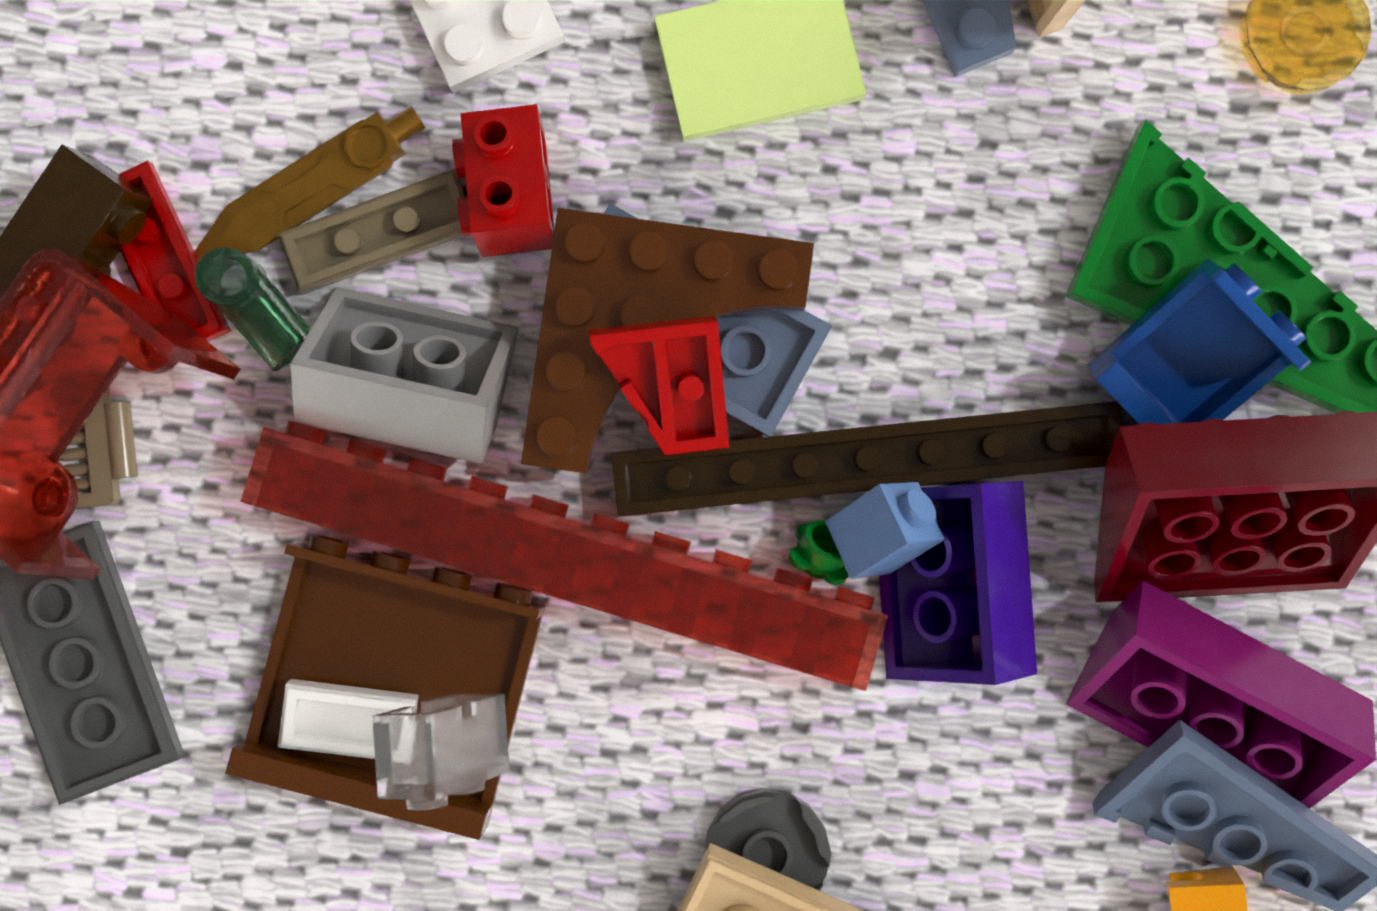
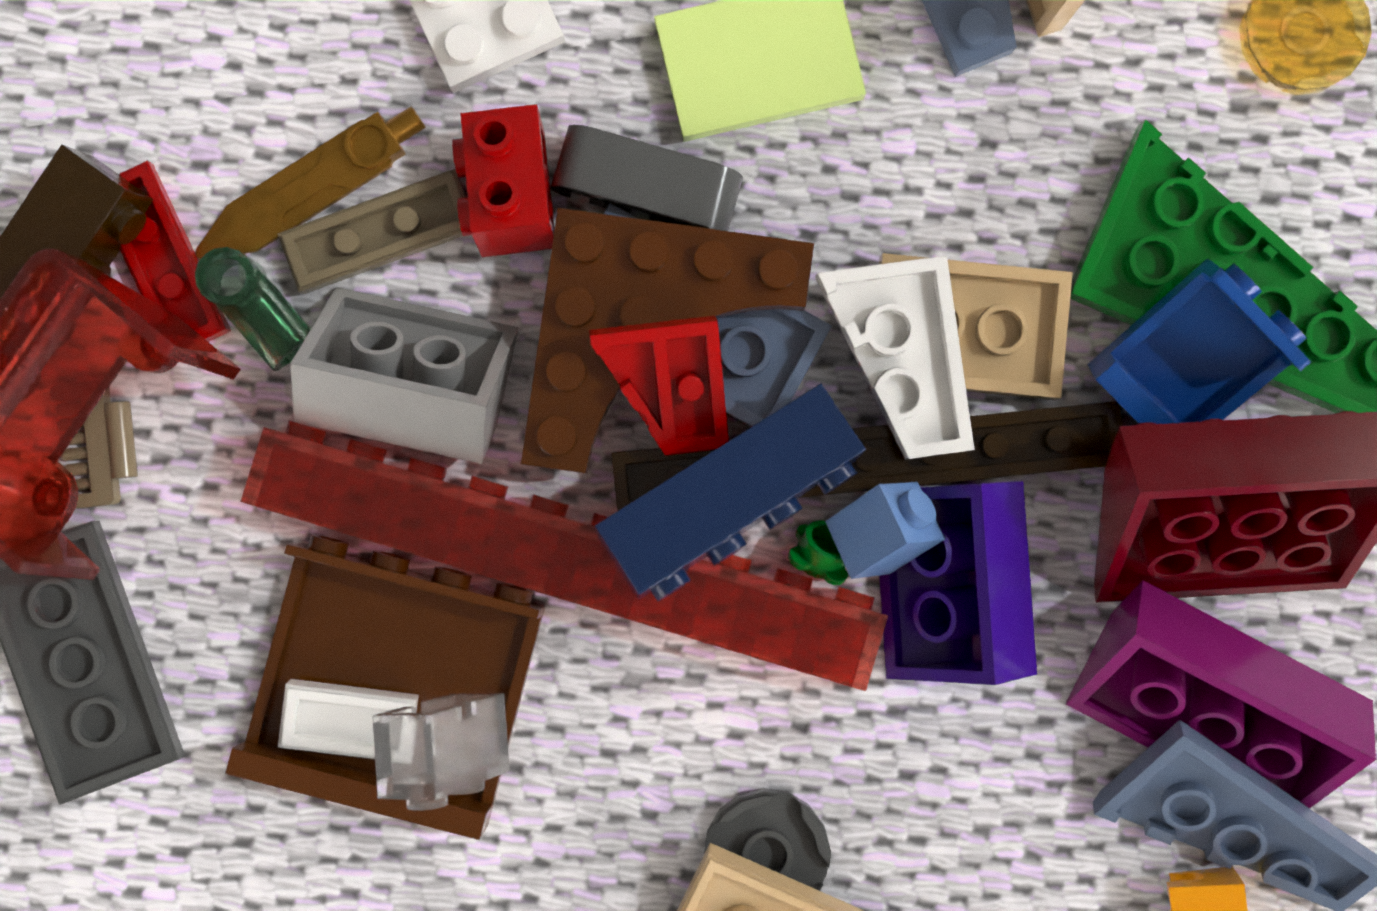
none -> dark grey beam [550,124,743,231]
none -> dark blue brick [595,383,866,602]
none -> white wing [815,255,975,460]
none -> tan plate [879,253,1073,400]

